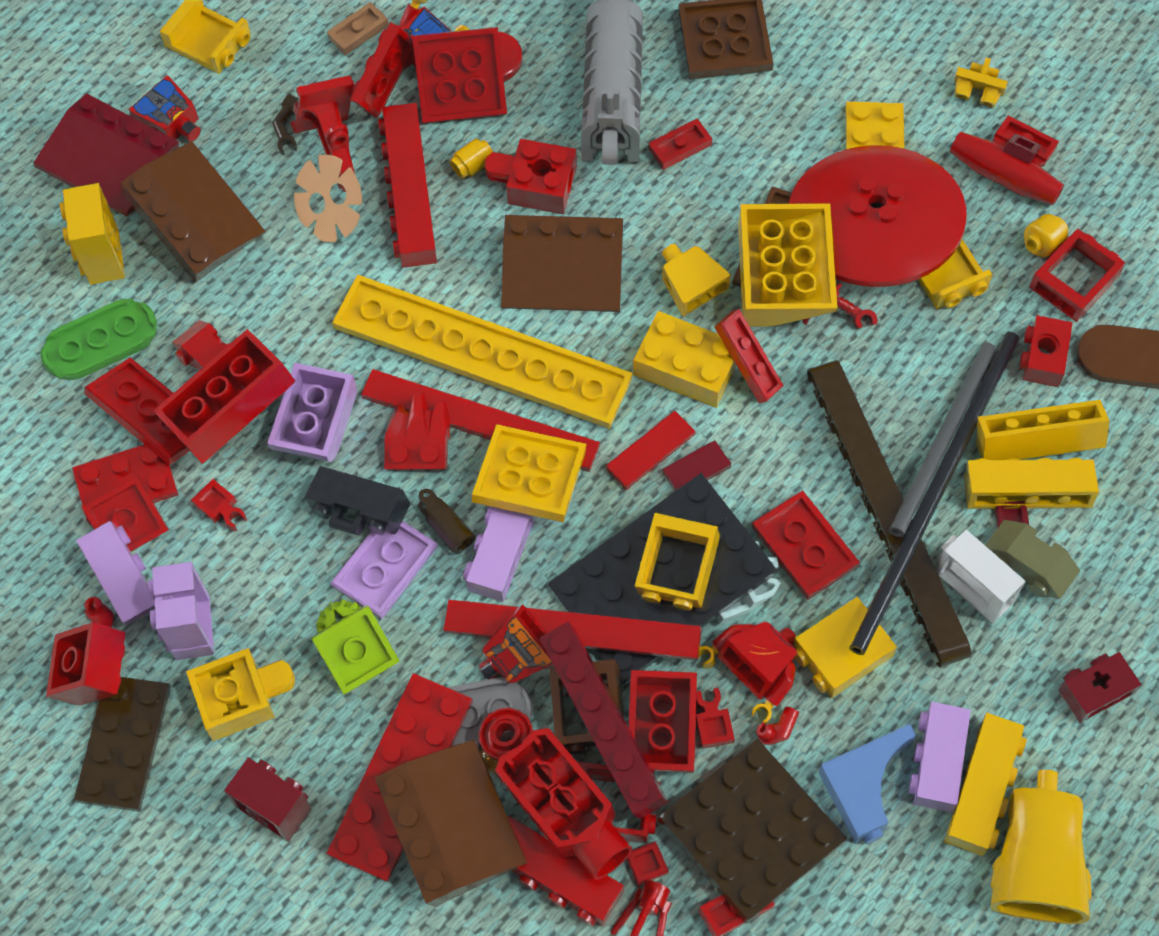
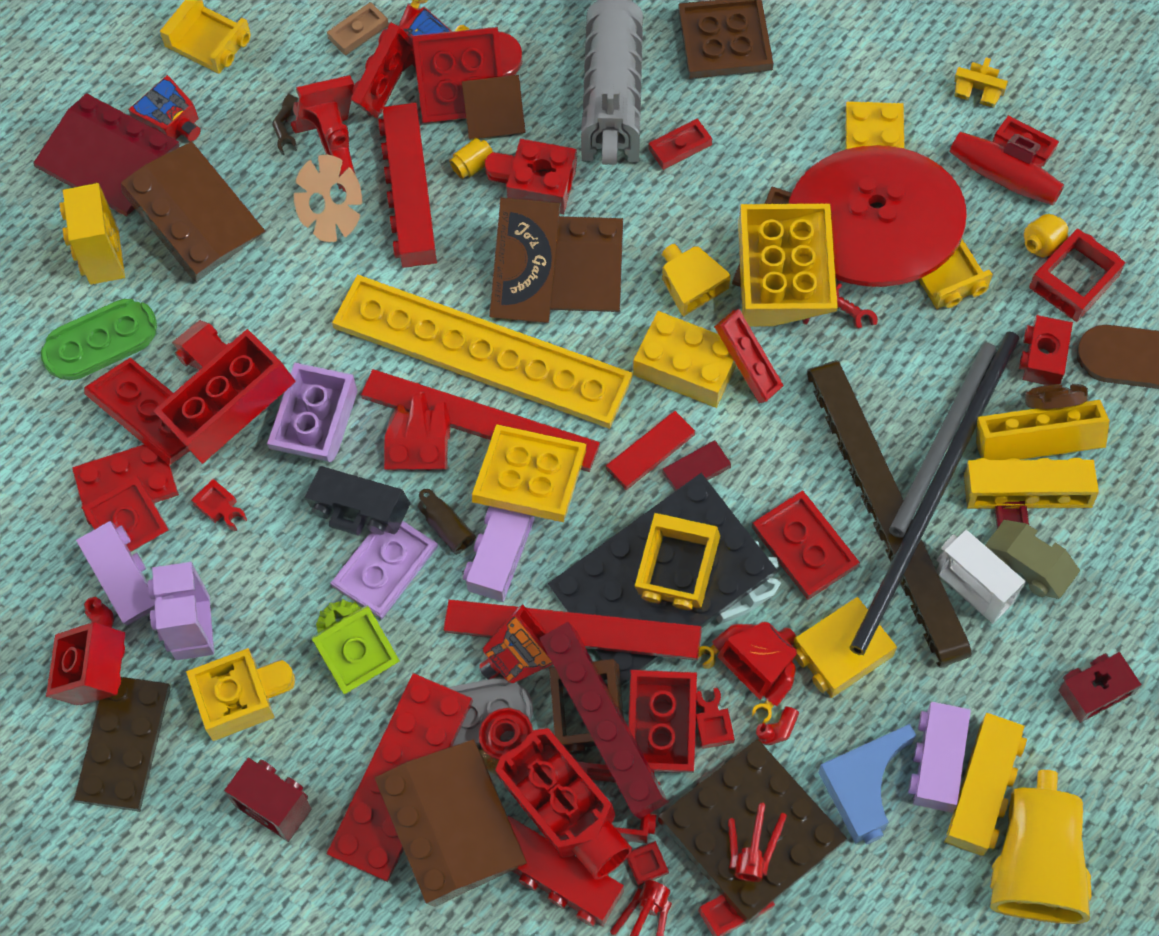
none -> reddish brown tile [462,75,526,139]
none -> reddish brown tile [489,197,561,323]
none -> red plant [728,803,787,882]
none -> reddish brown tile [1025,384,1089,409]

